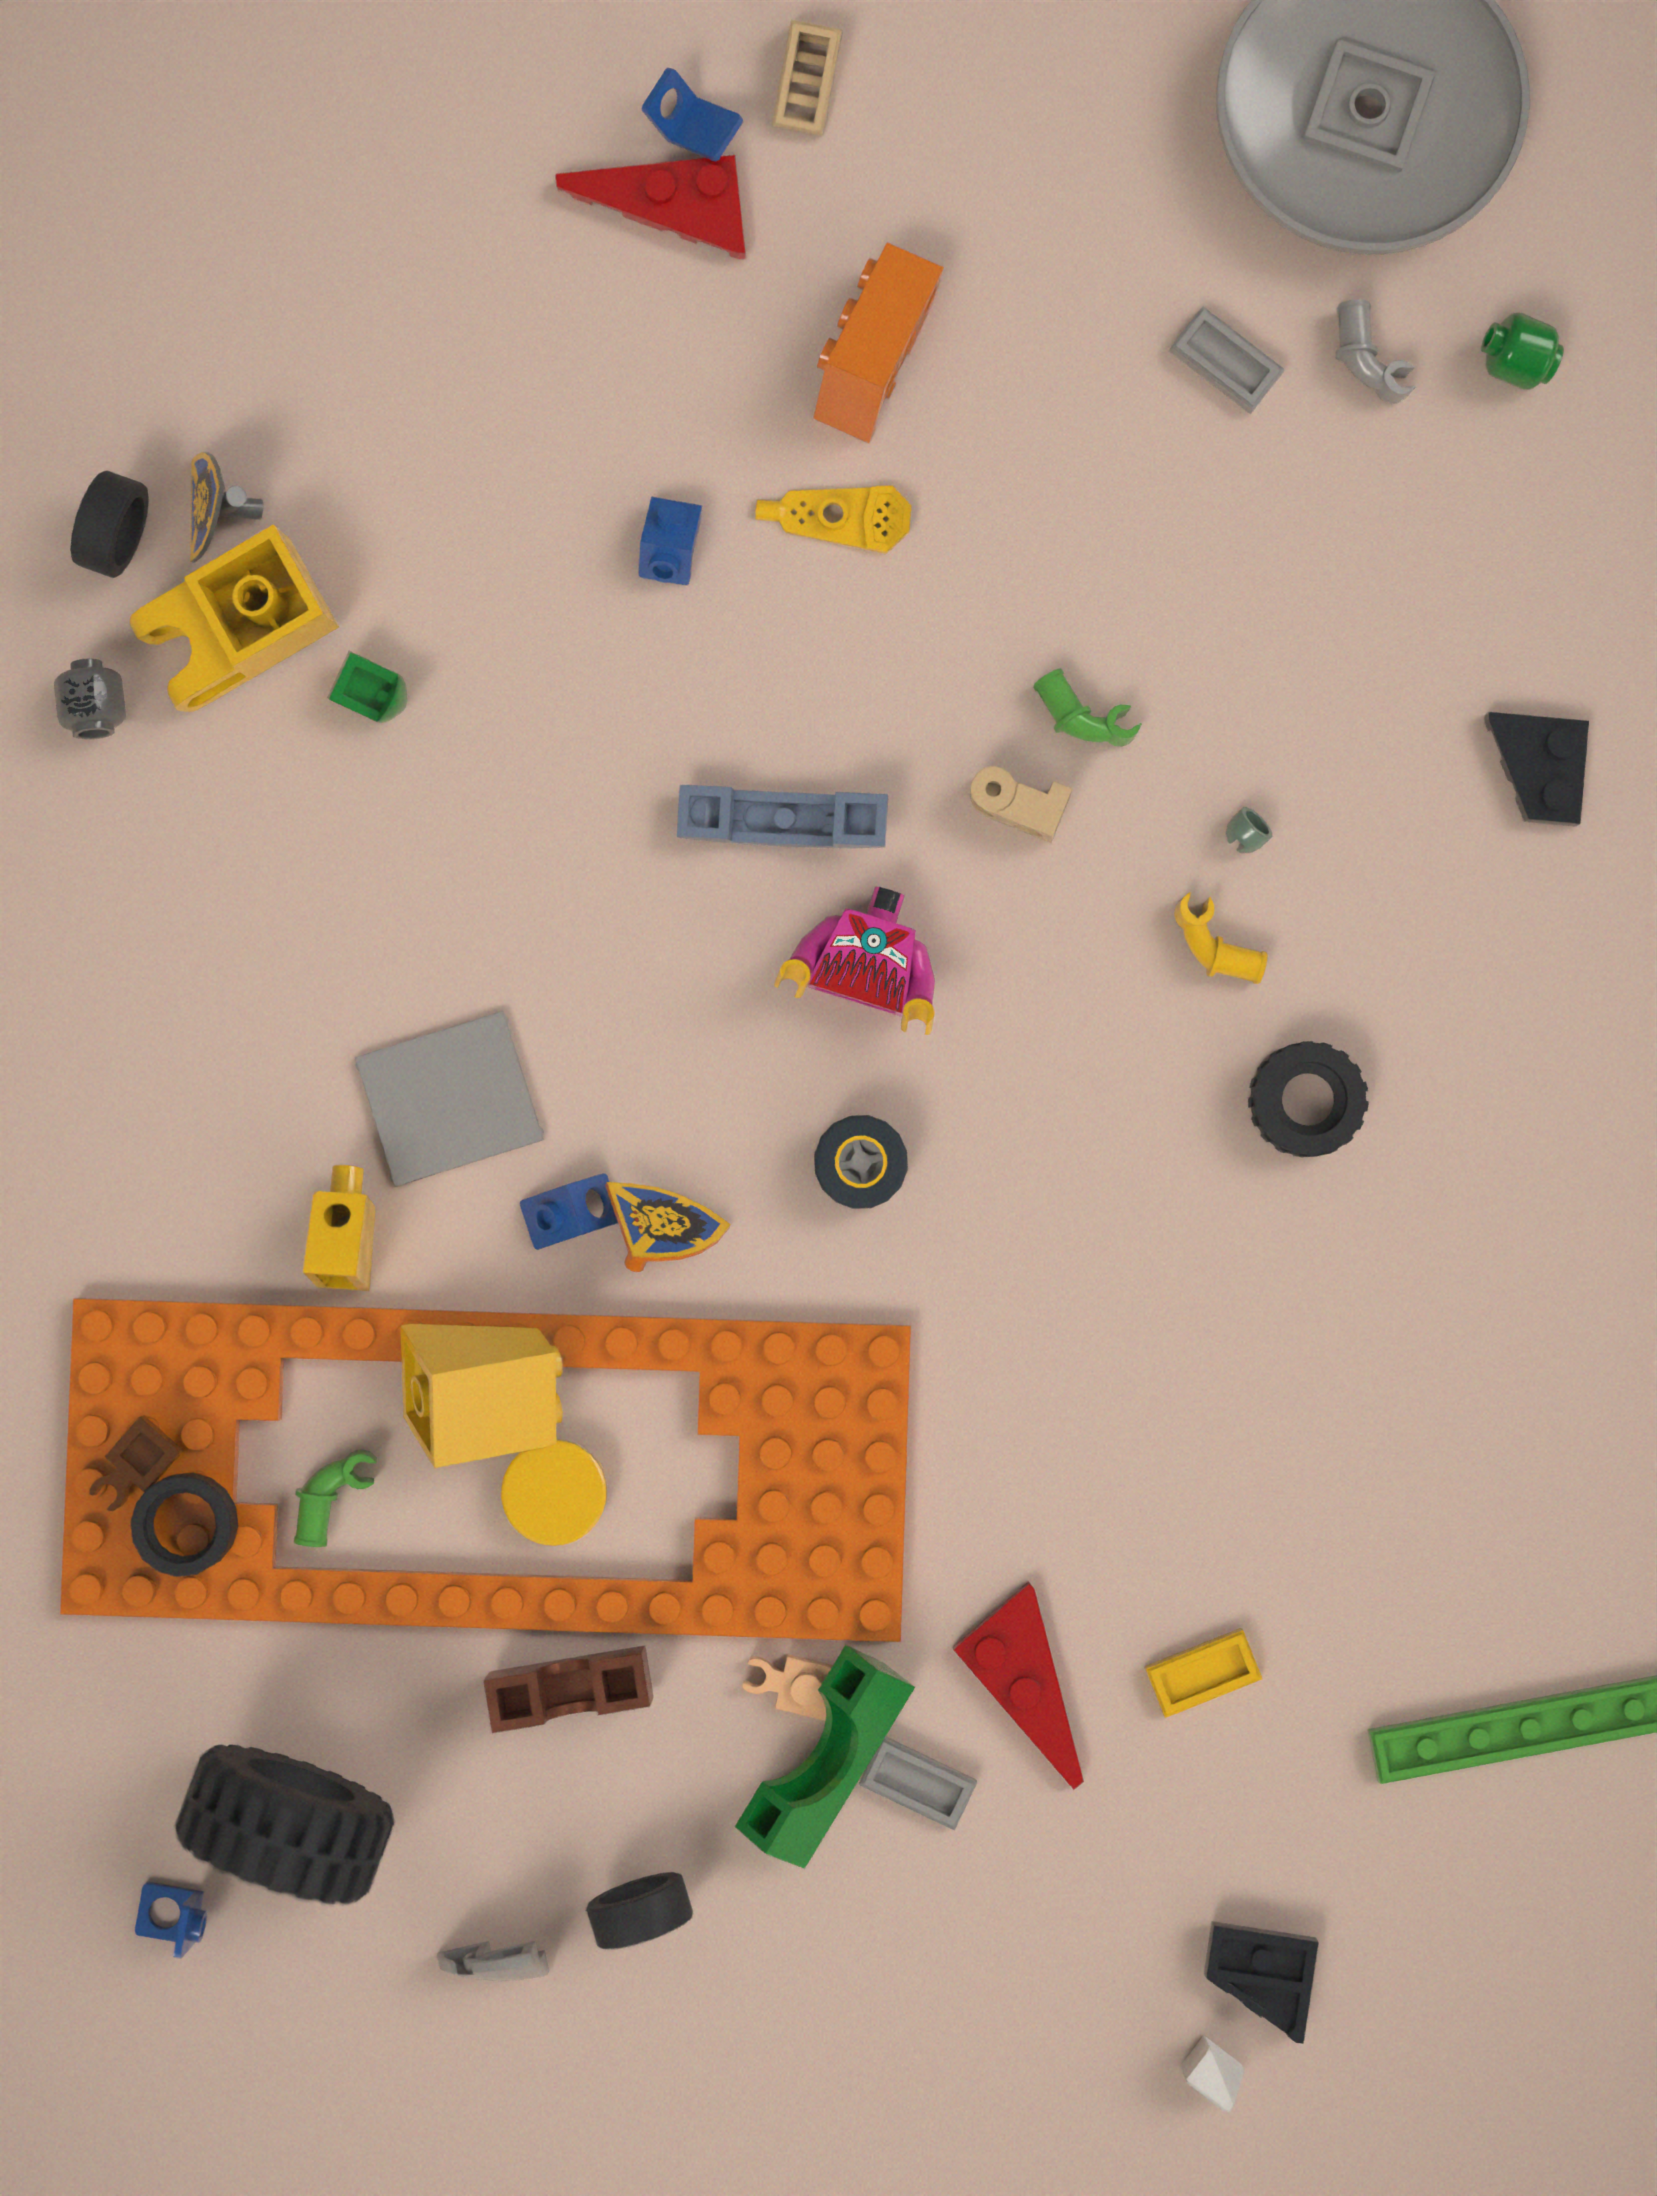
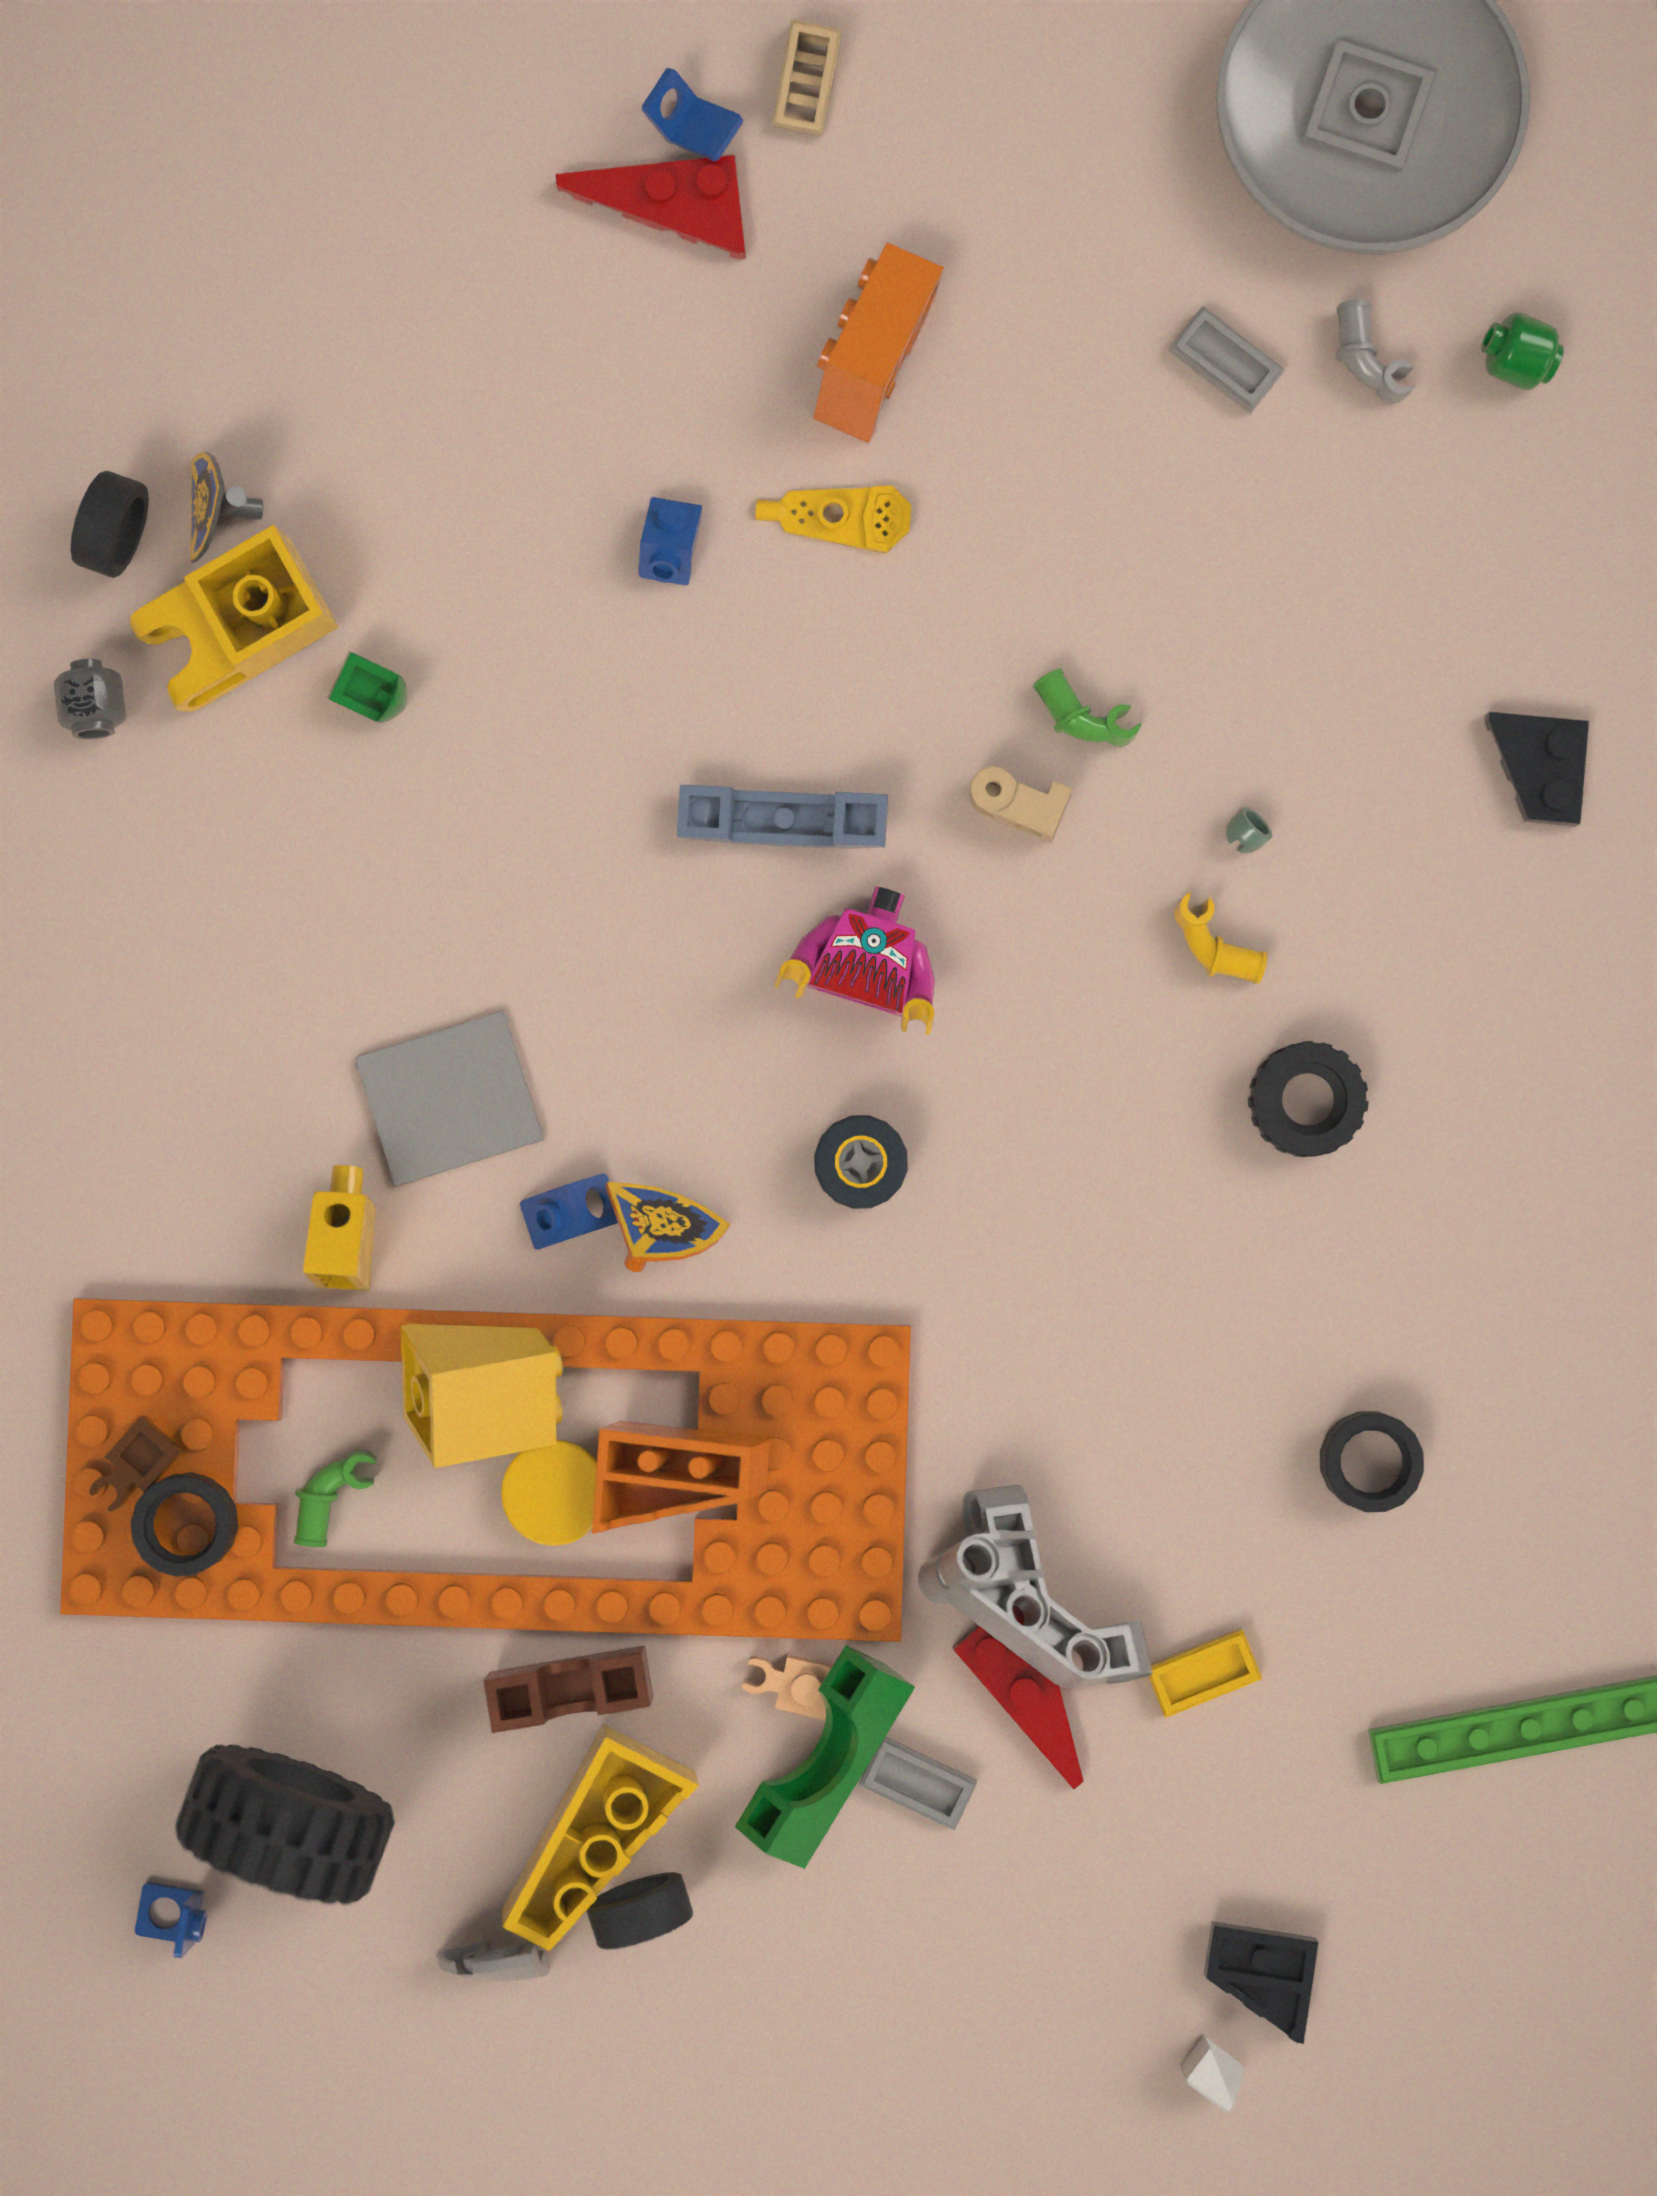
none -> yellow wedge [501,1723,700,1951]
none -> orange wedge [592,1420,770,1534]
none -> light grey connector [918,1485,1153,1688]
none -> black tyre [1320,1411,1424,1512]

